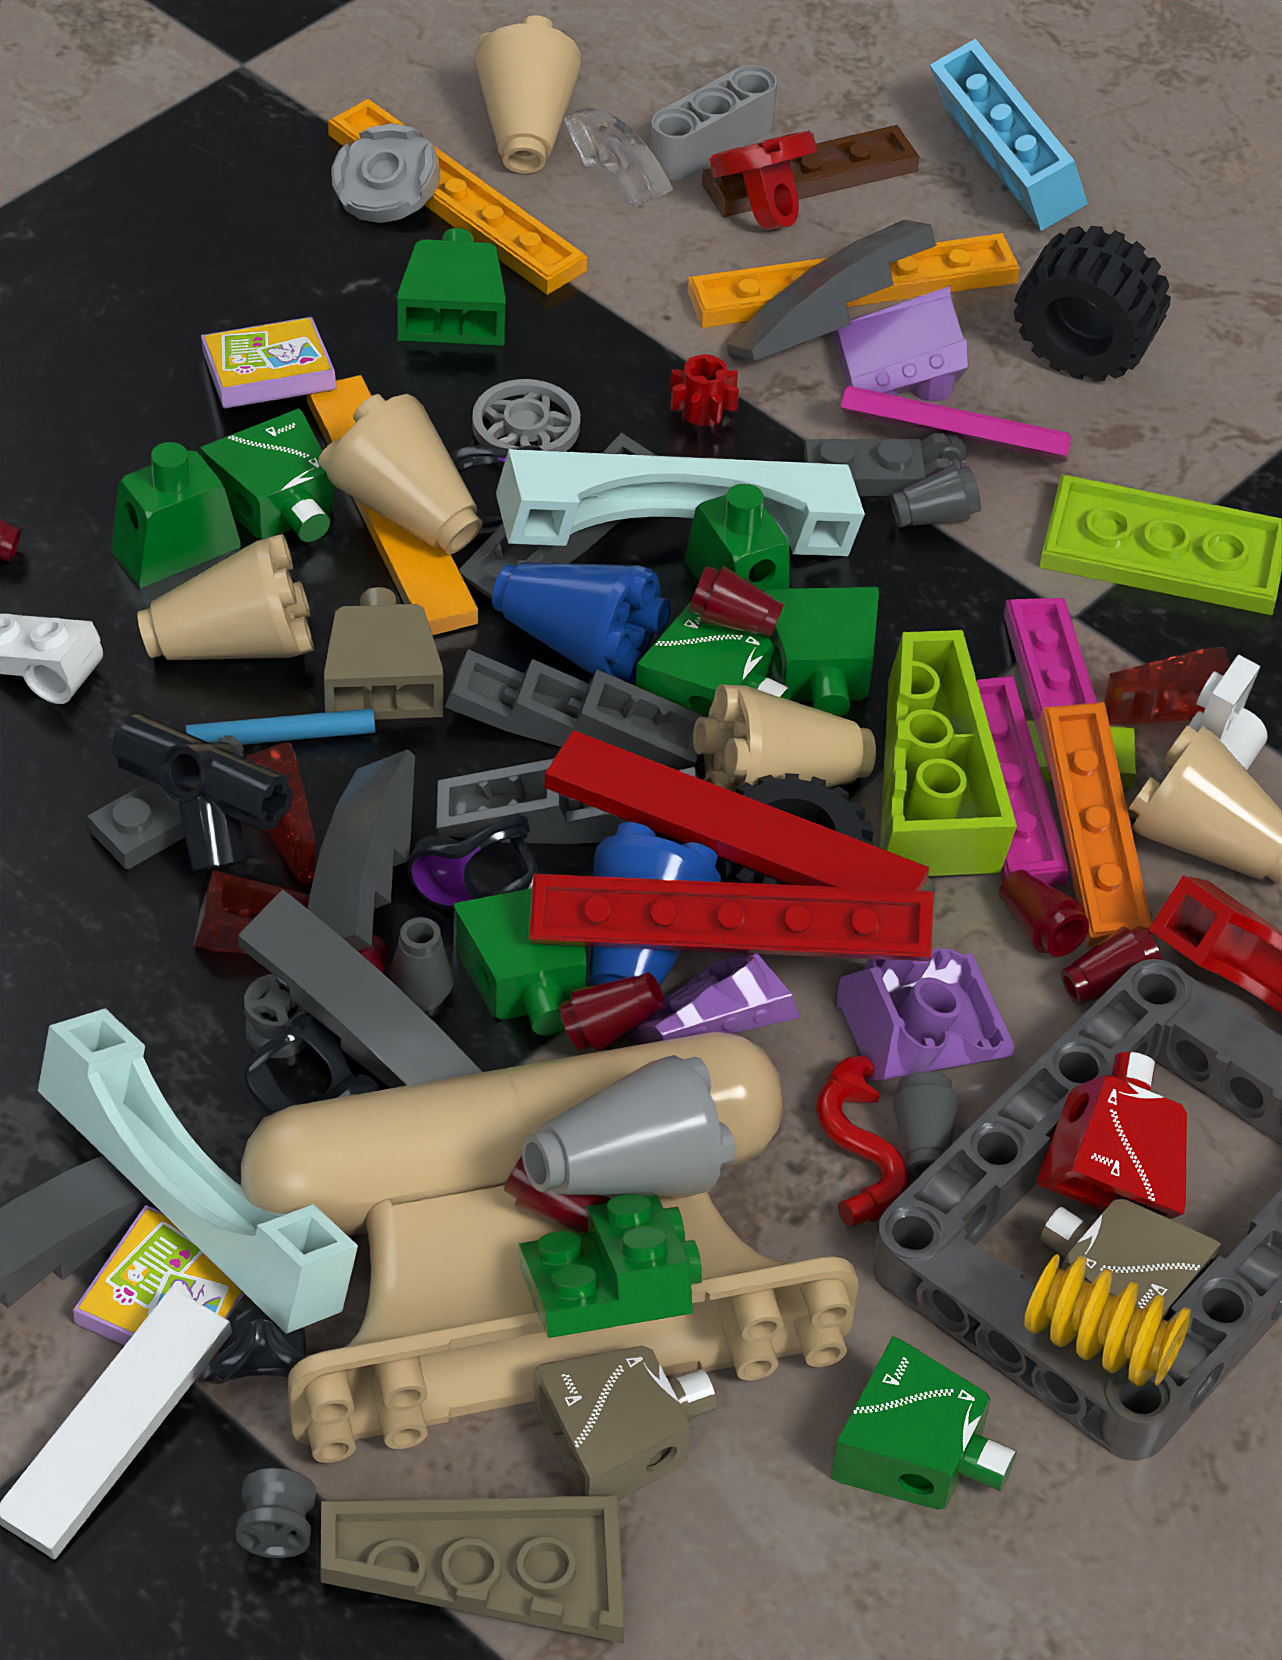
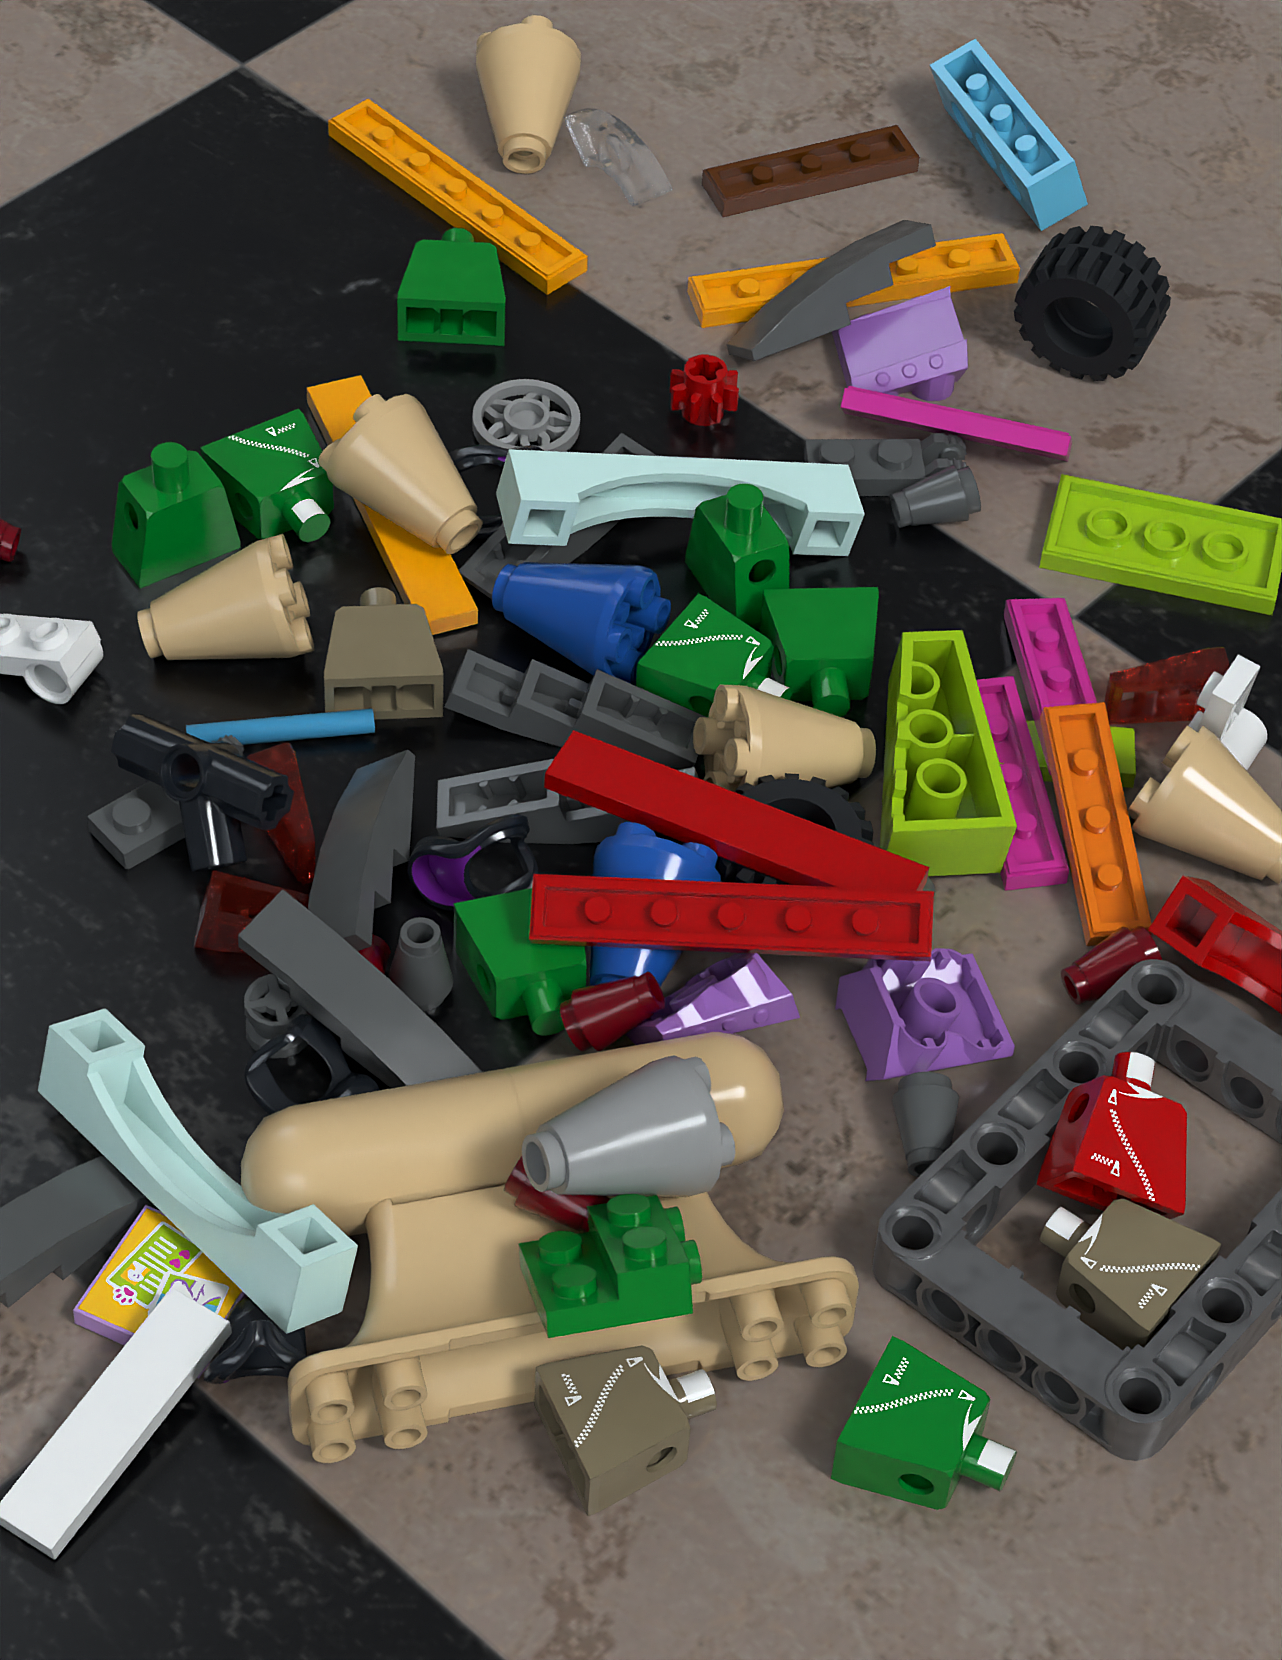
tile [201,317,336,408] -> none
dark grey wheel [236,1468,316,1558] -> none
dark tan wing [321,1495,625,1643] -> none
light grey tile [331,123,440,223] -> none
light grey beam [649,65,778,180] -> none
dark red cone [688,566,785,638] -> none
red tile [709,130,818,230] -> none
red animal [815,1056,910,1227] -> none
dark red cone [999,870,1089,957] -> none
yellow piece [1024,1254,1191,1386] -> none

